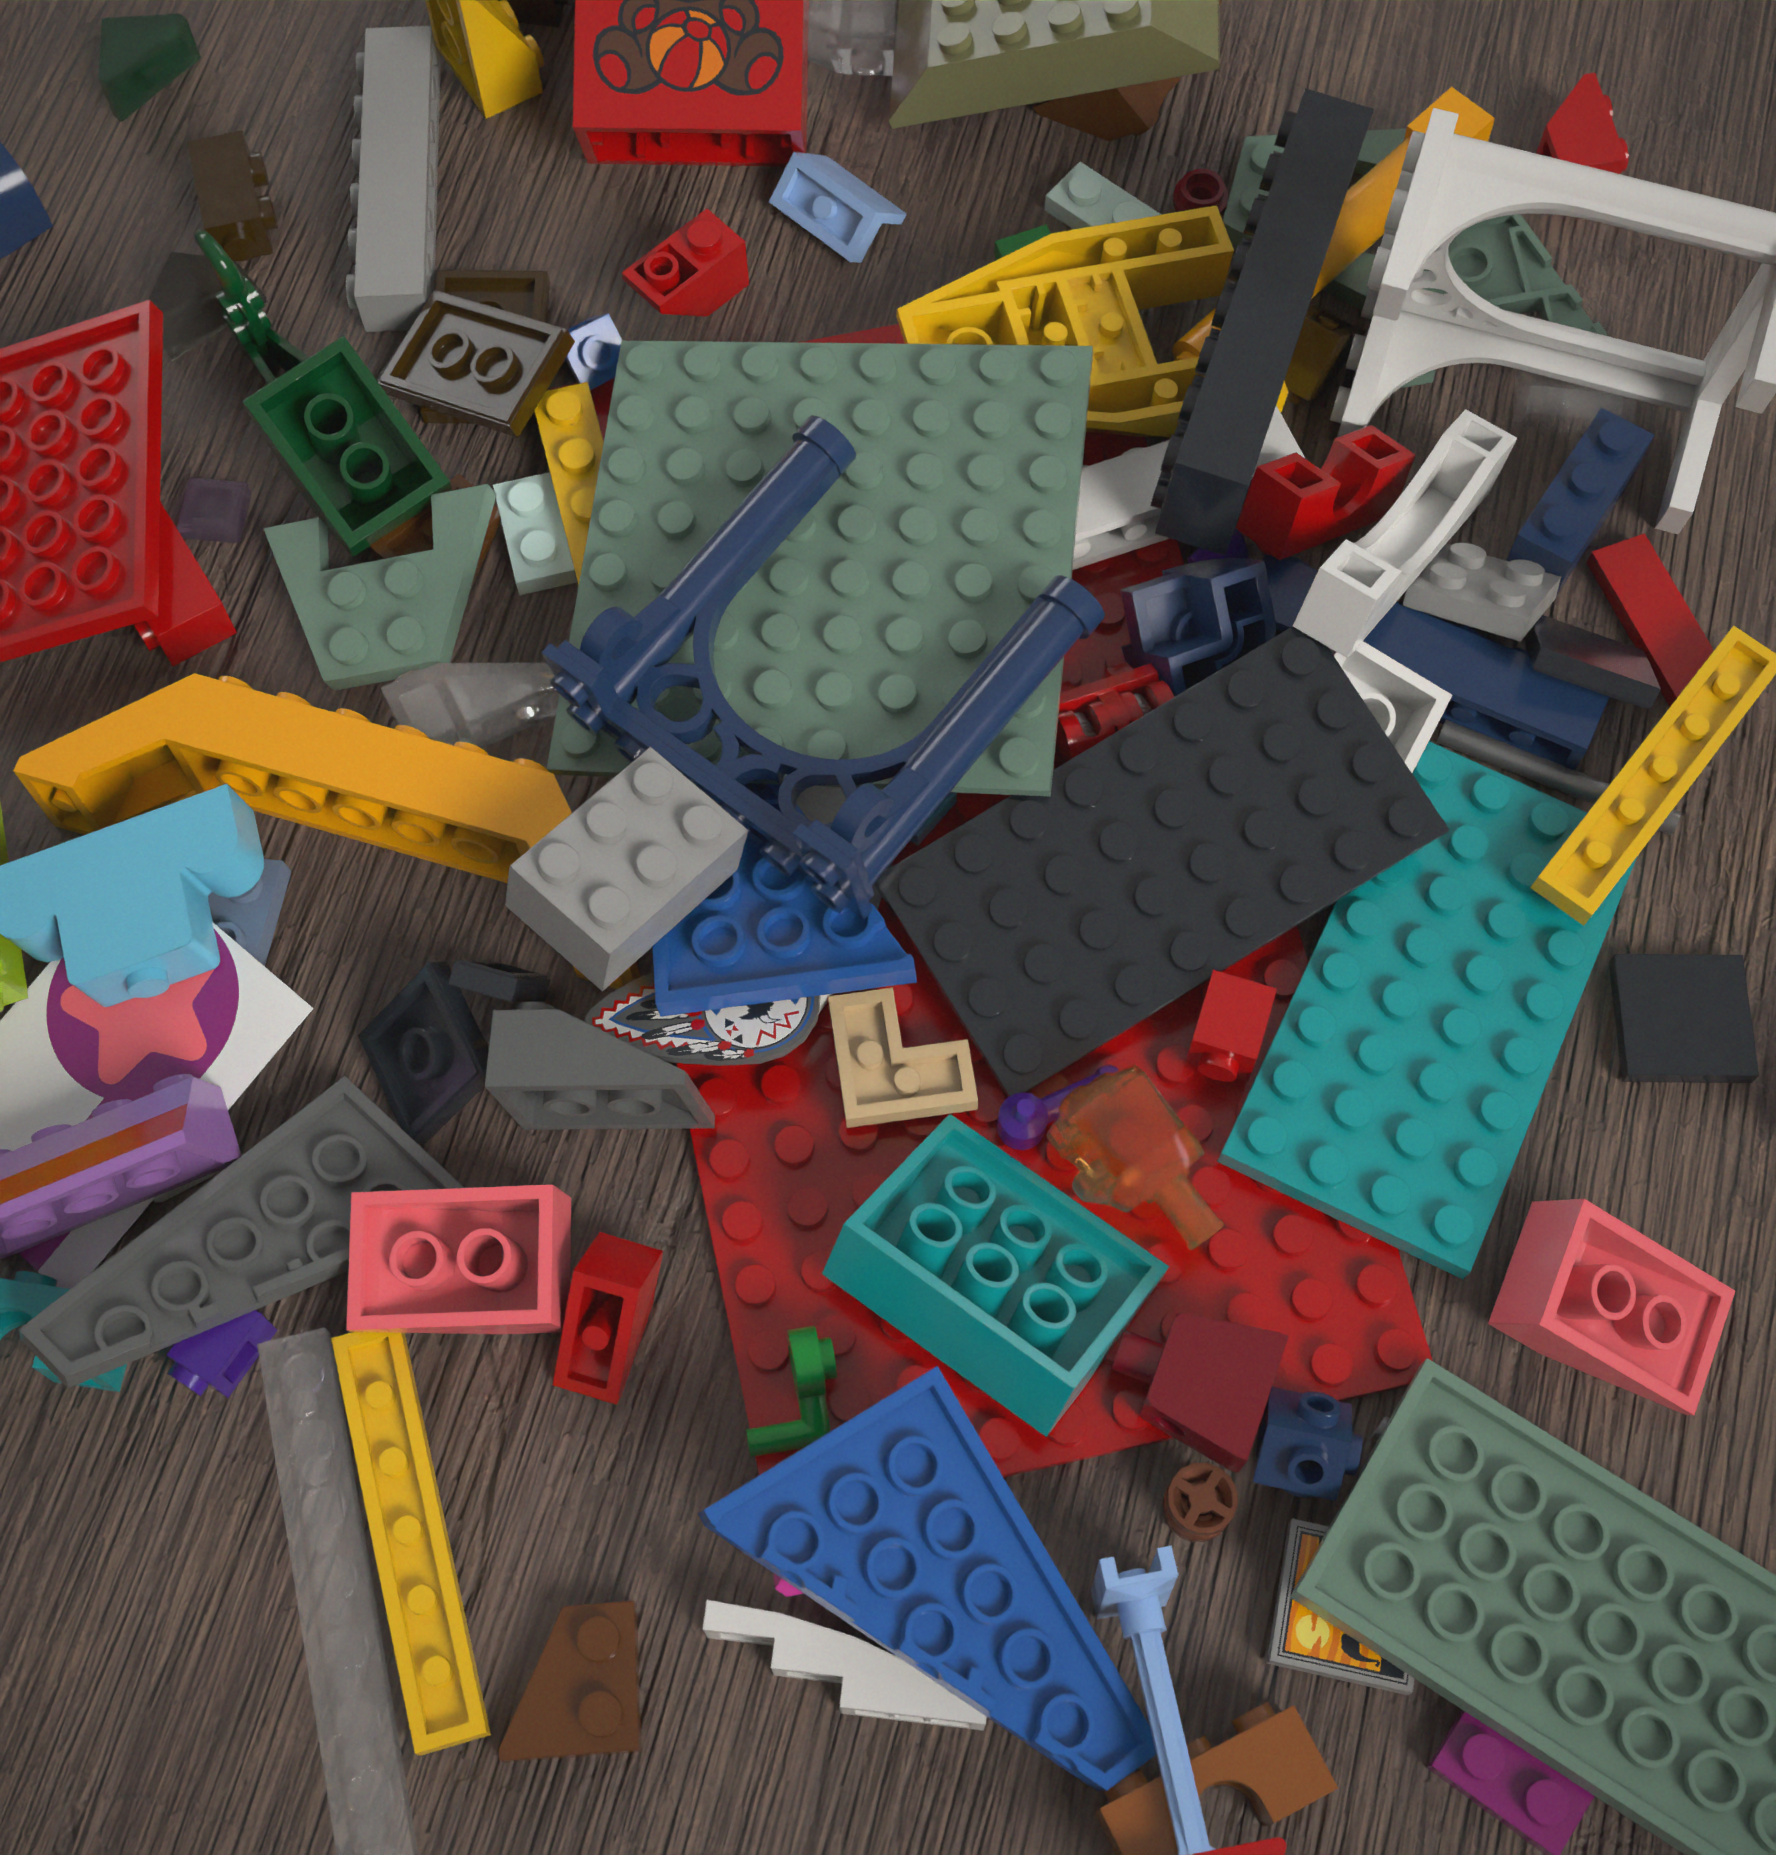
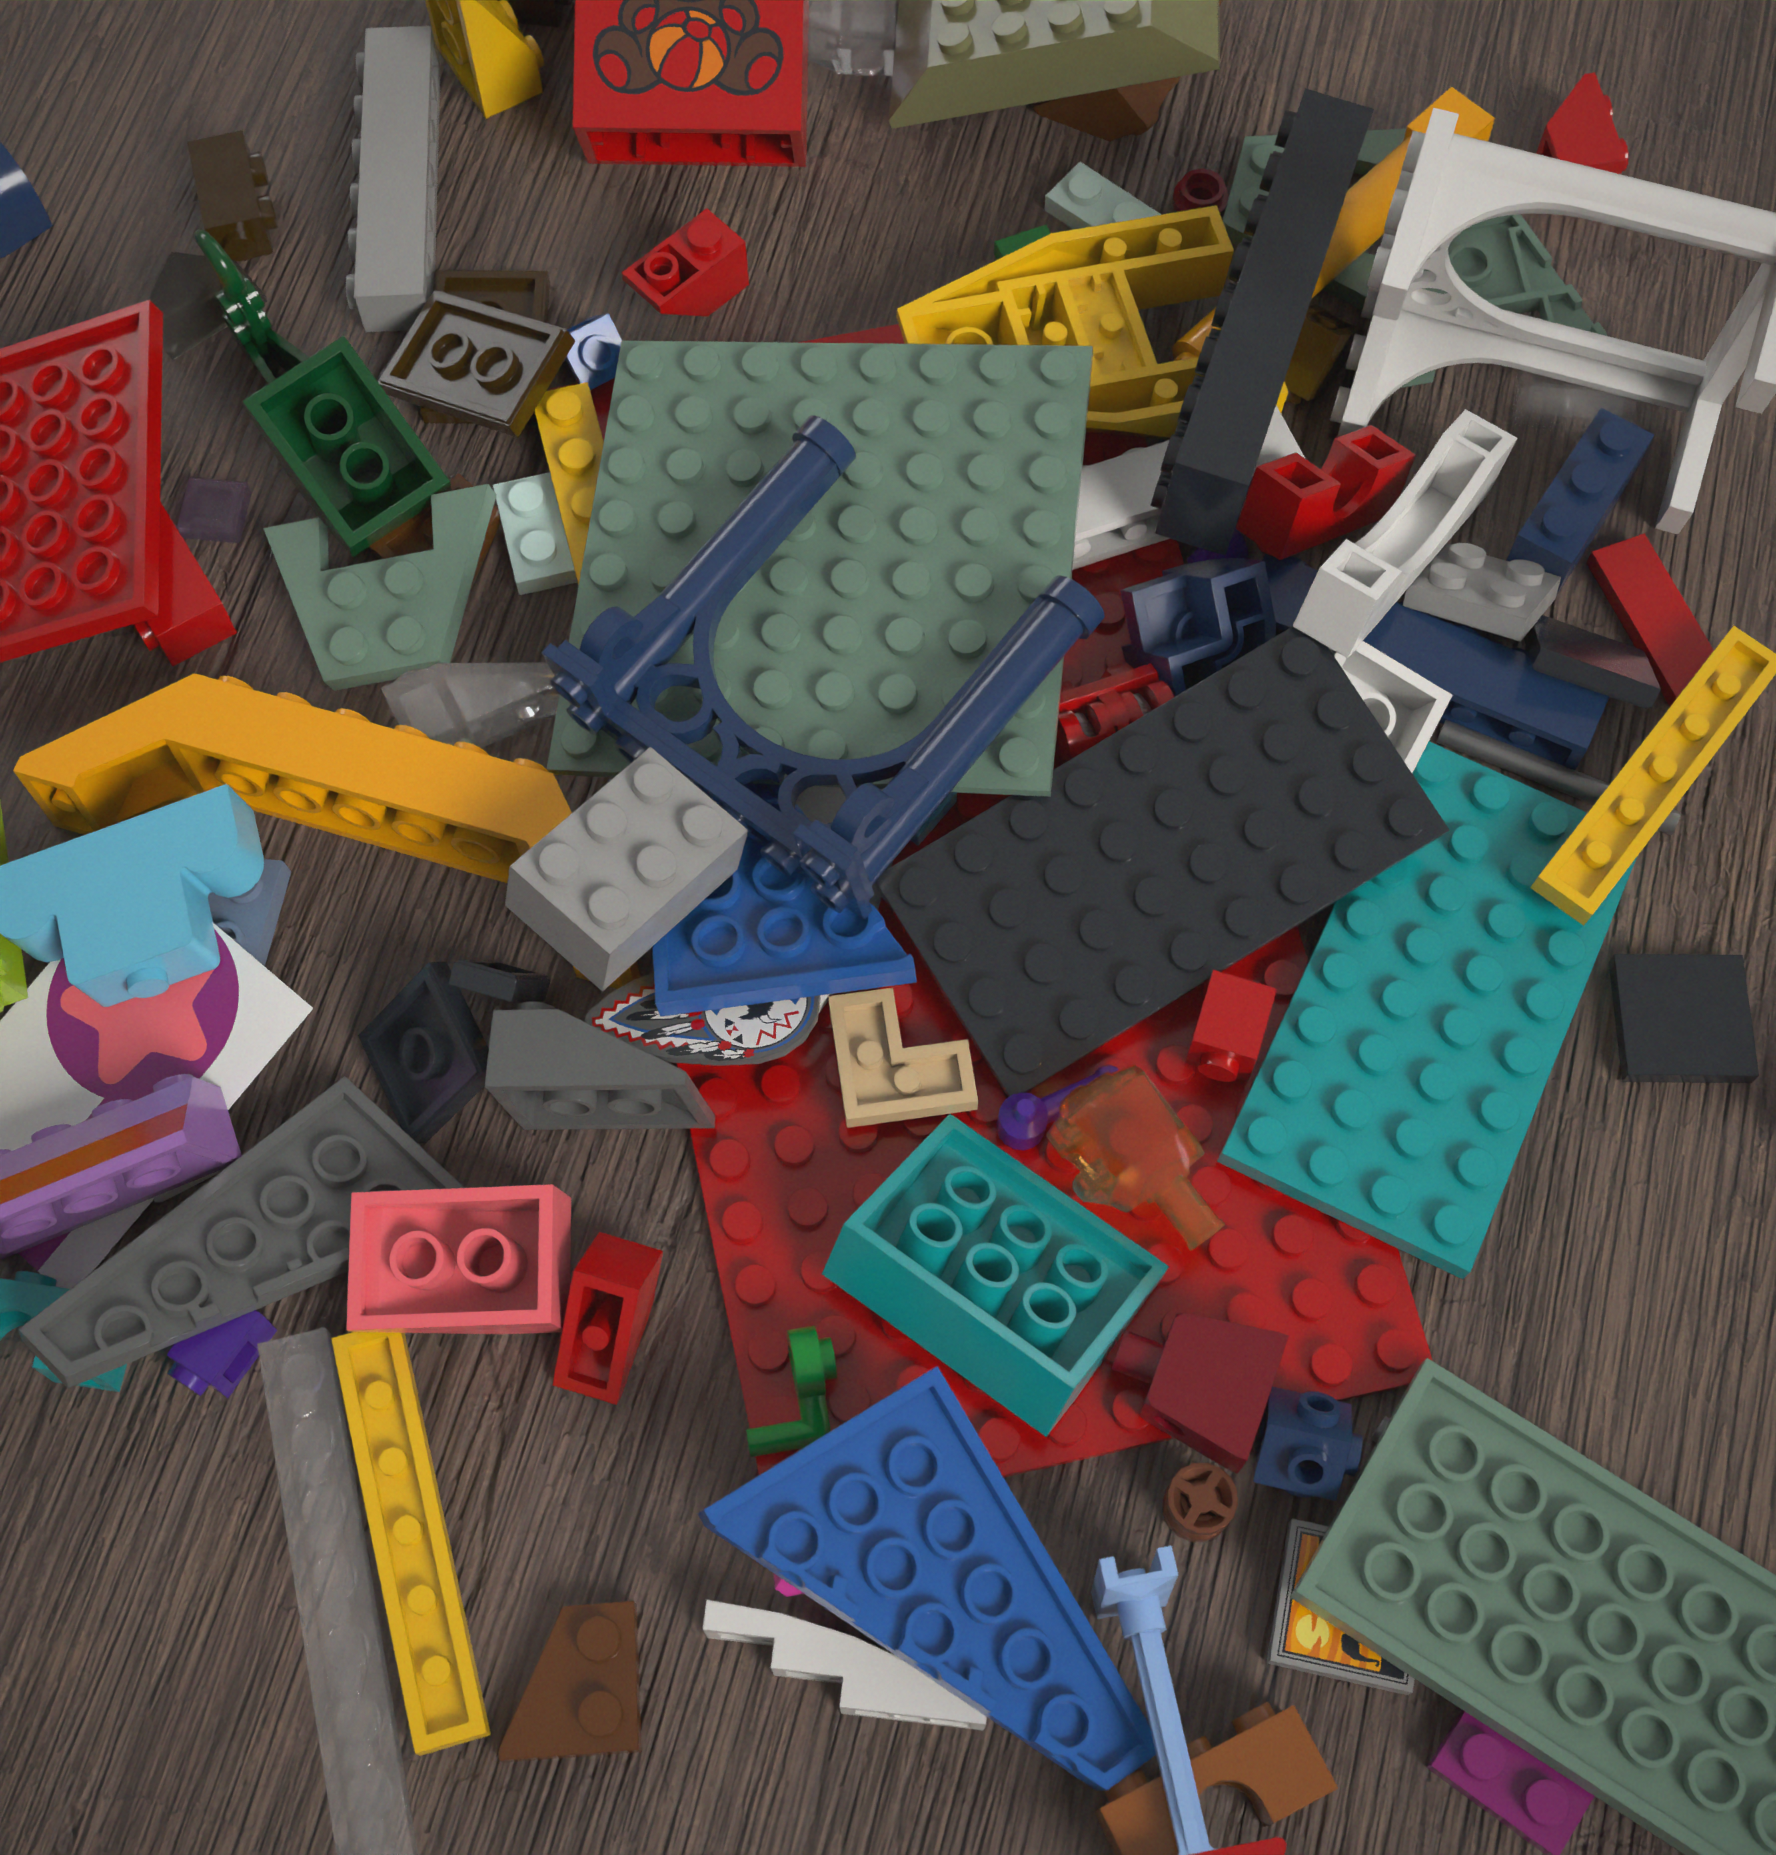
clear green slope [98,13,201,122] -> none
light blue panel [769,152,907,263] -> none
coral slope [1488,1199,1735,1415] -> none

